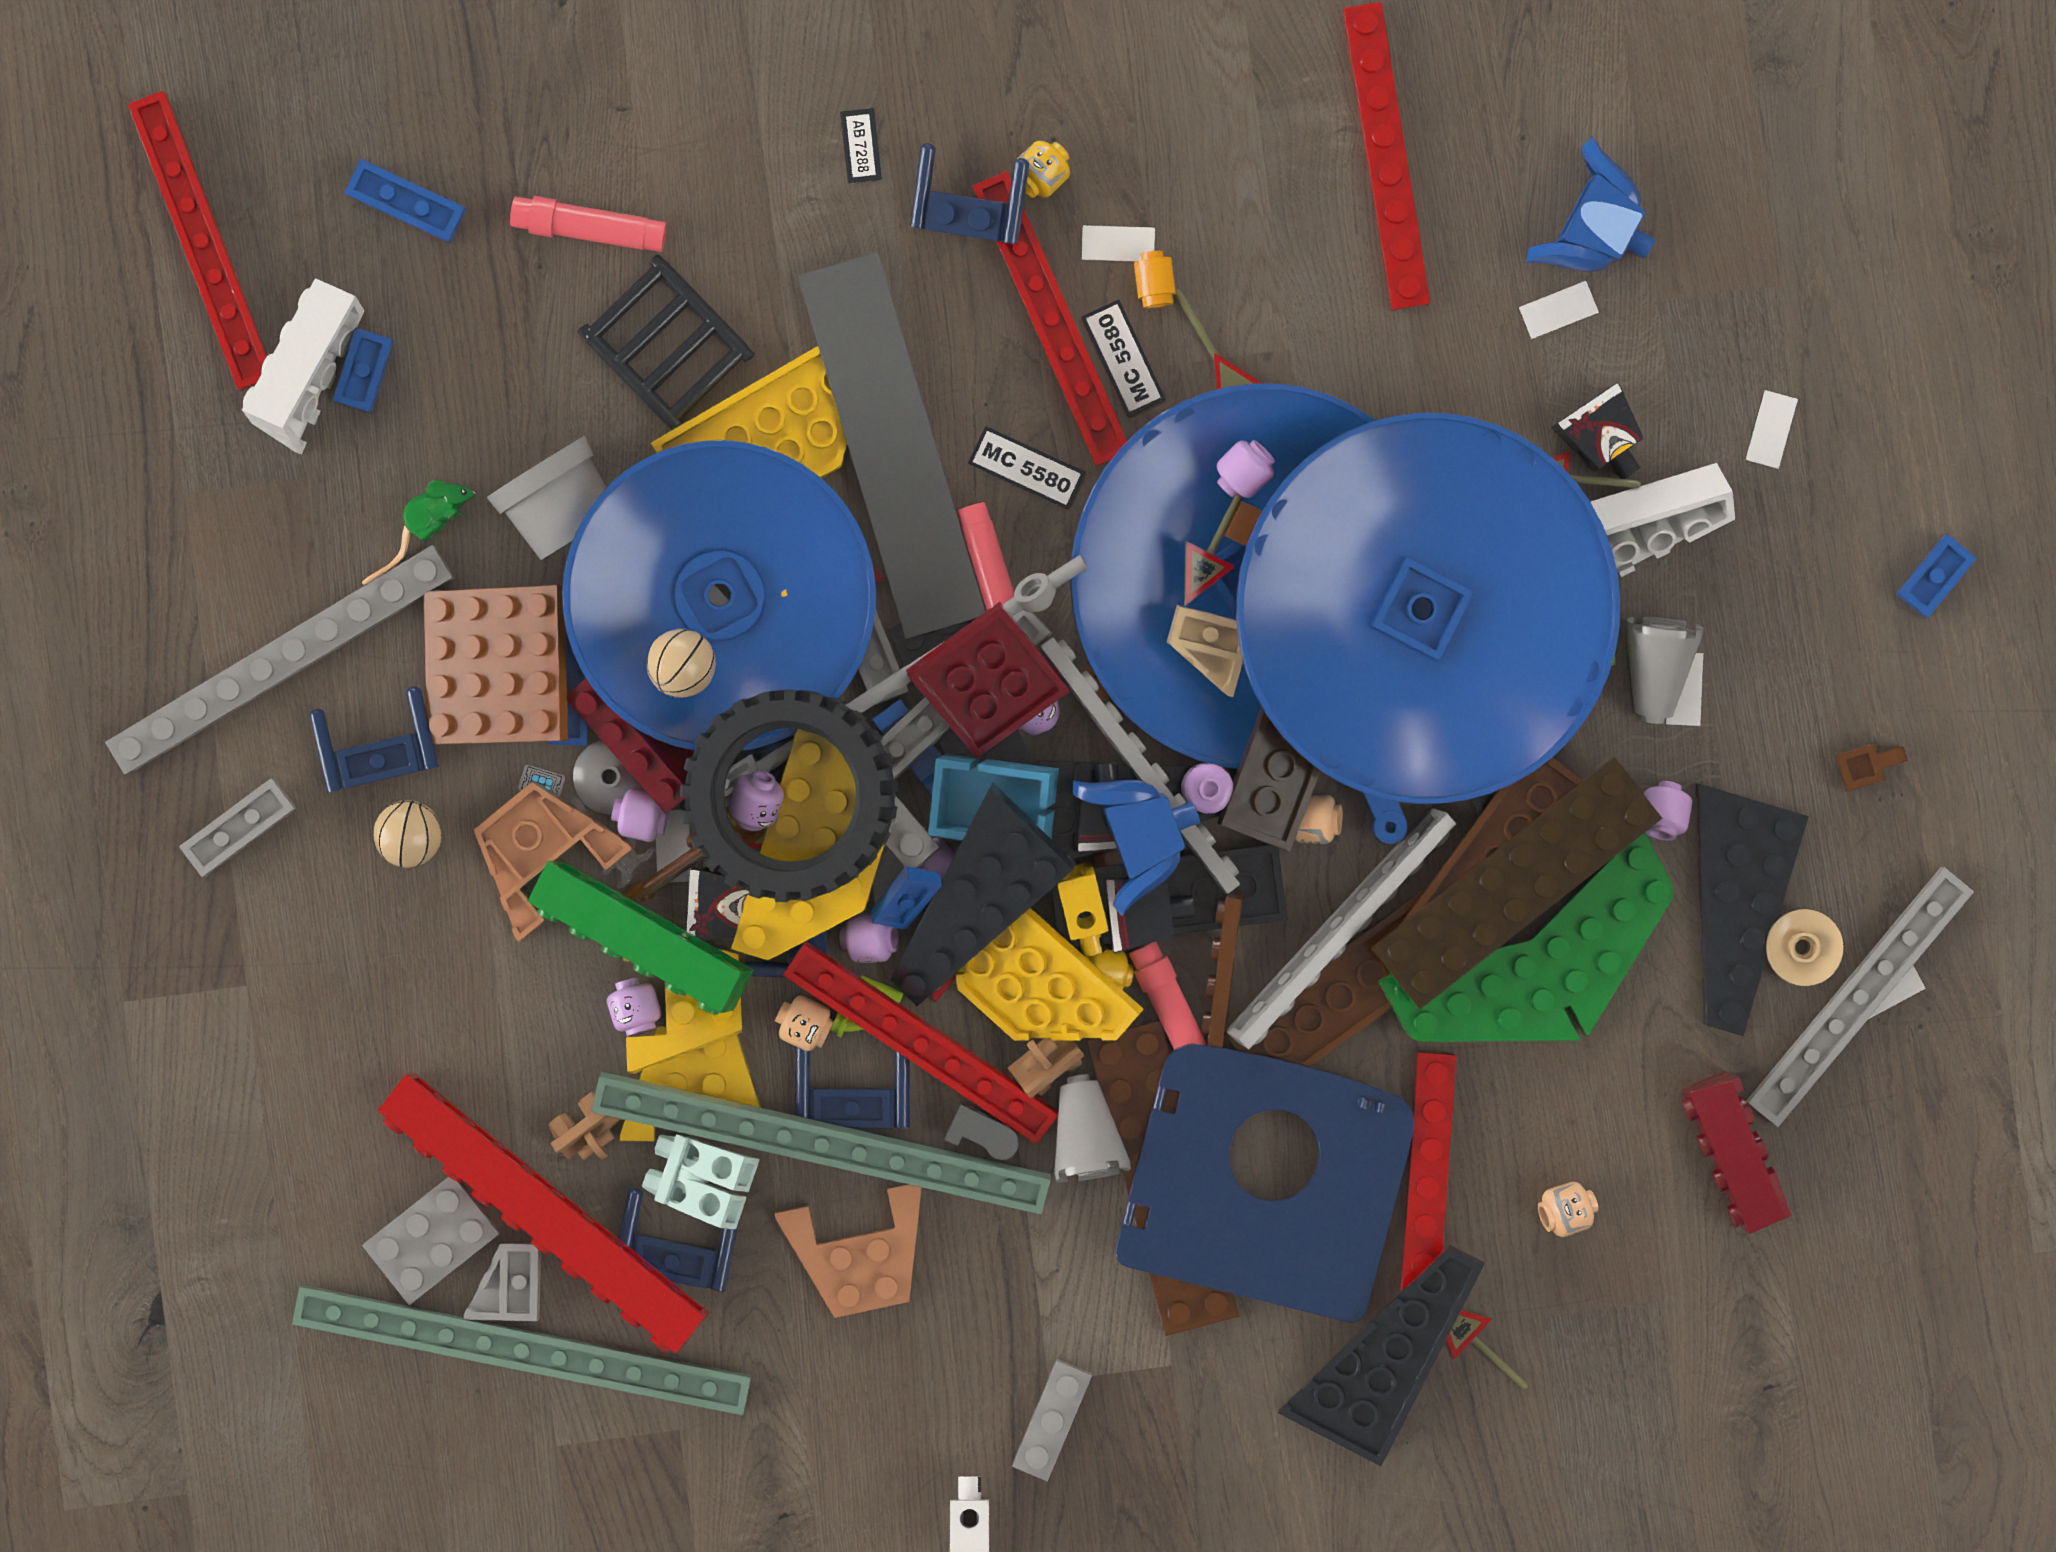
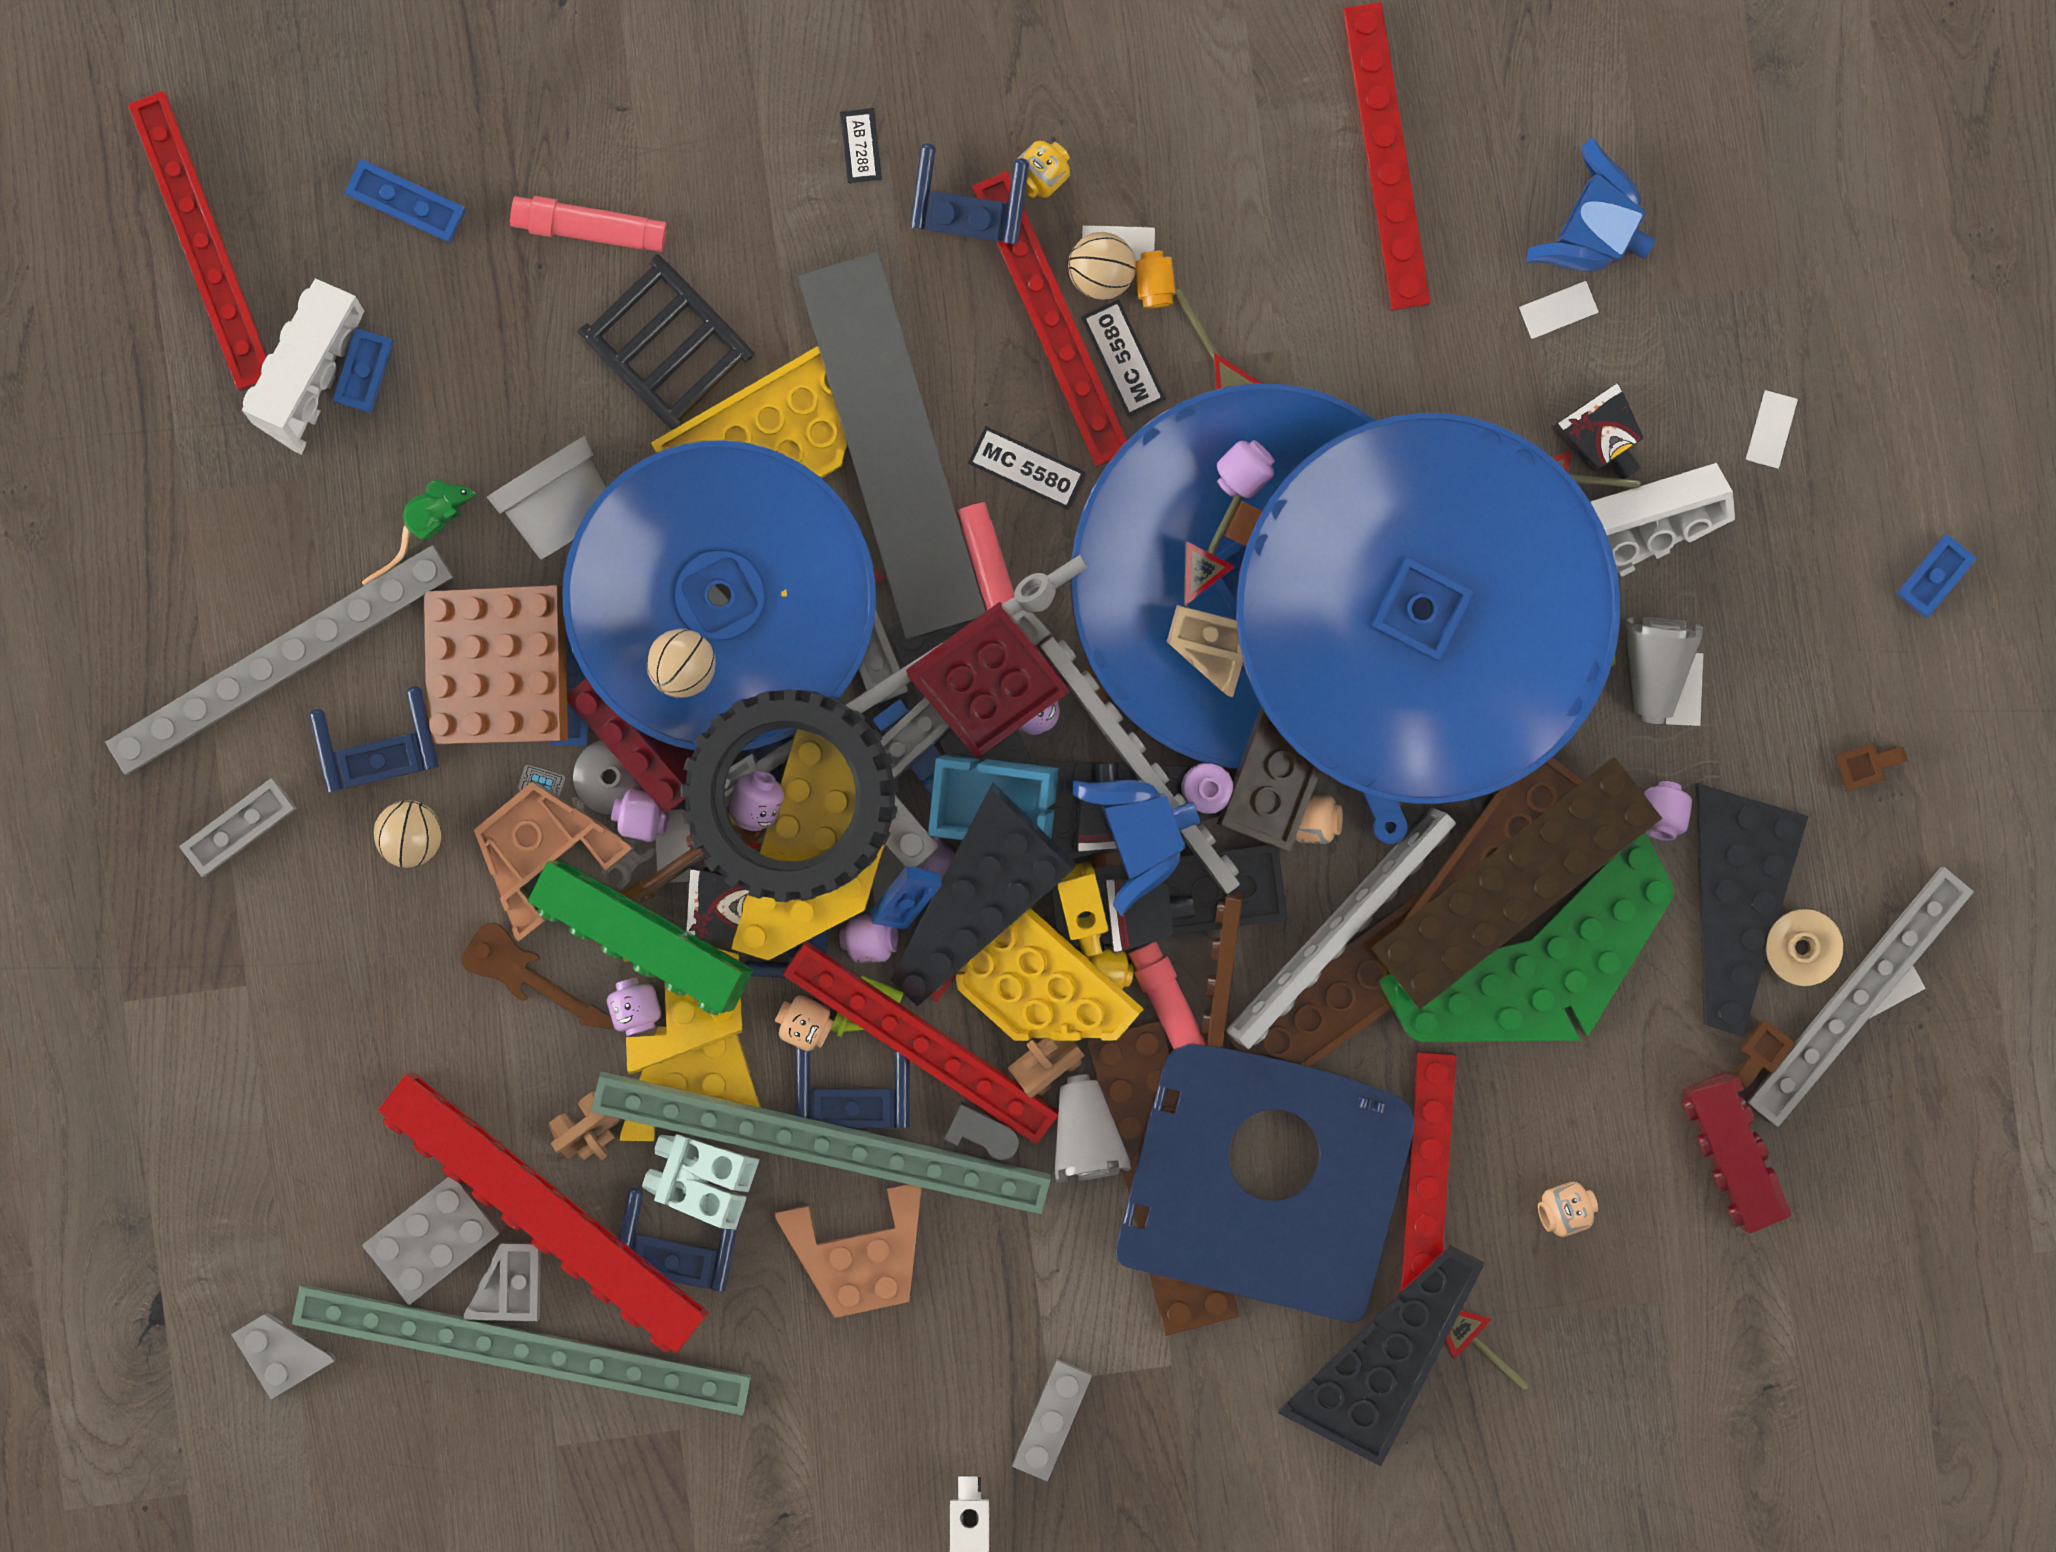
none -> light grey wing [231,1312,336,1399]
none -> reddish brown piece [462,922,615,1029]
none -> tan piece [1068,232,1136,300]
none -> reddish brown plate [1732,1020,1796,1088]

